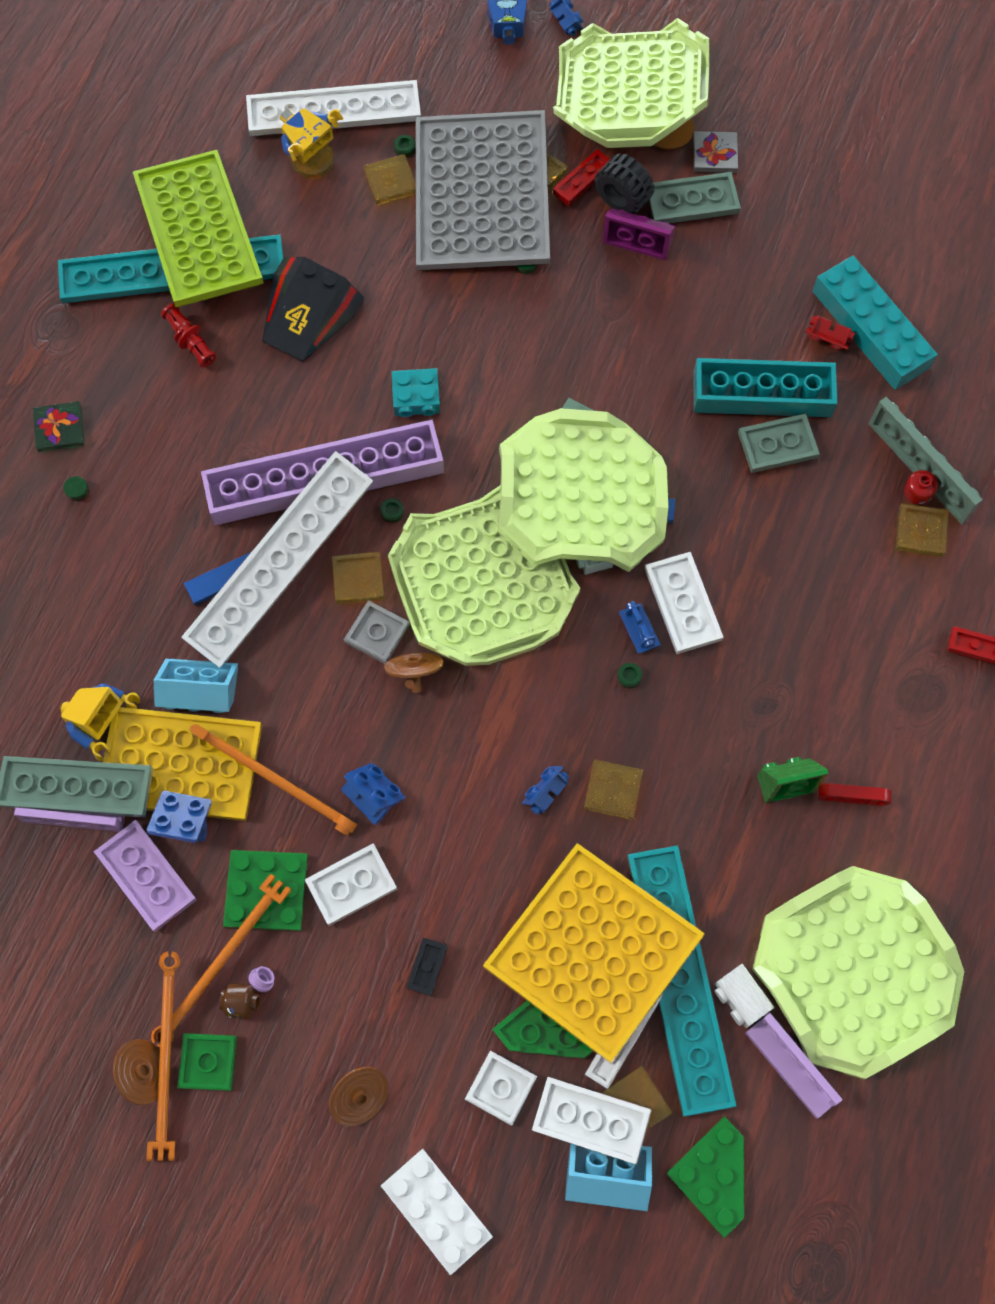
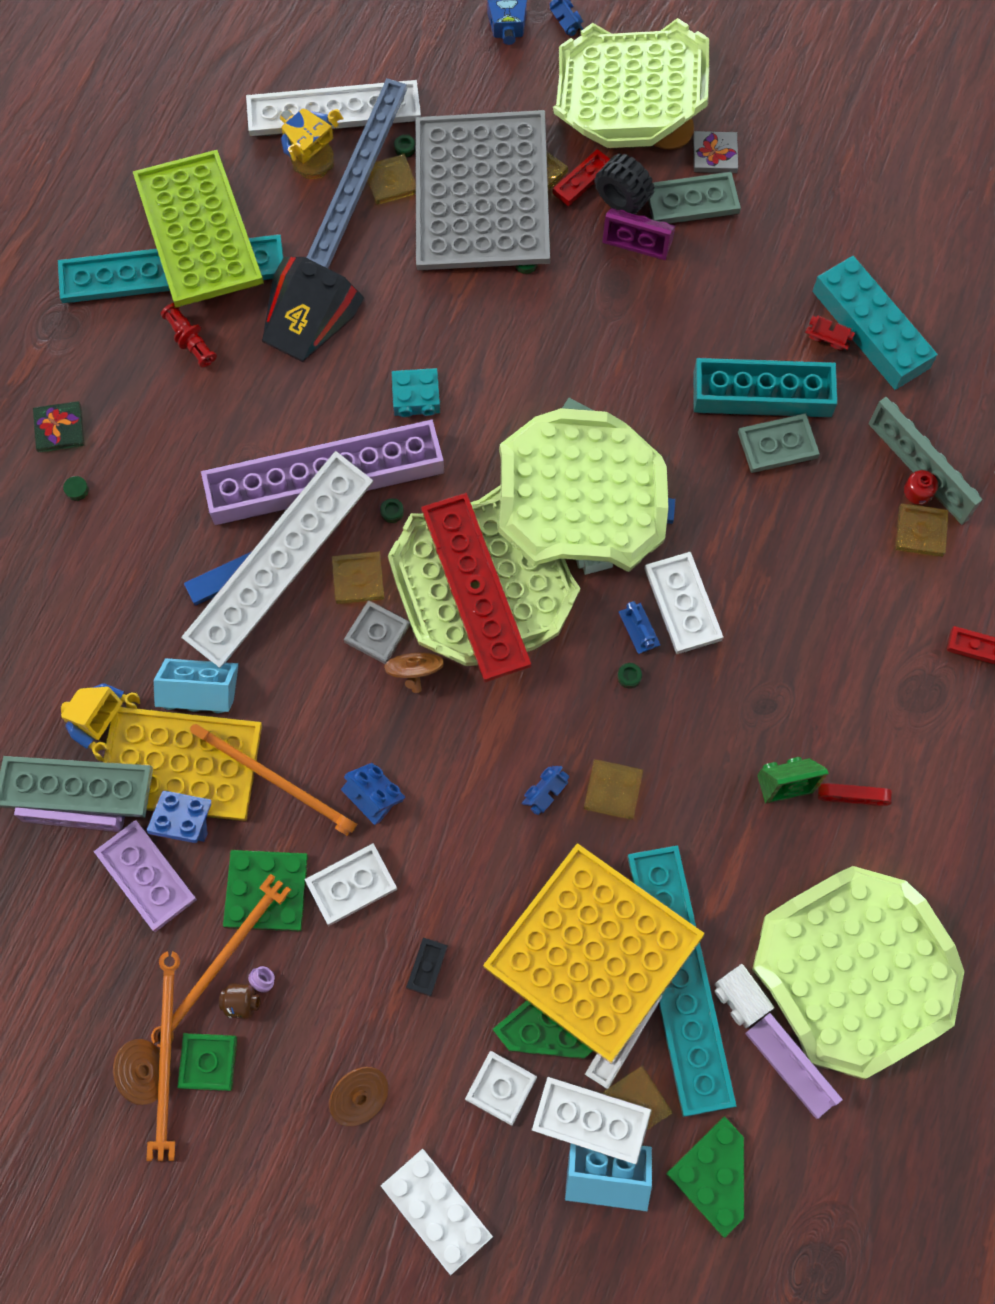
none -> sand blue plate [306,78,407,268]
none -> red piece [421,493,531,683]

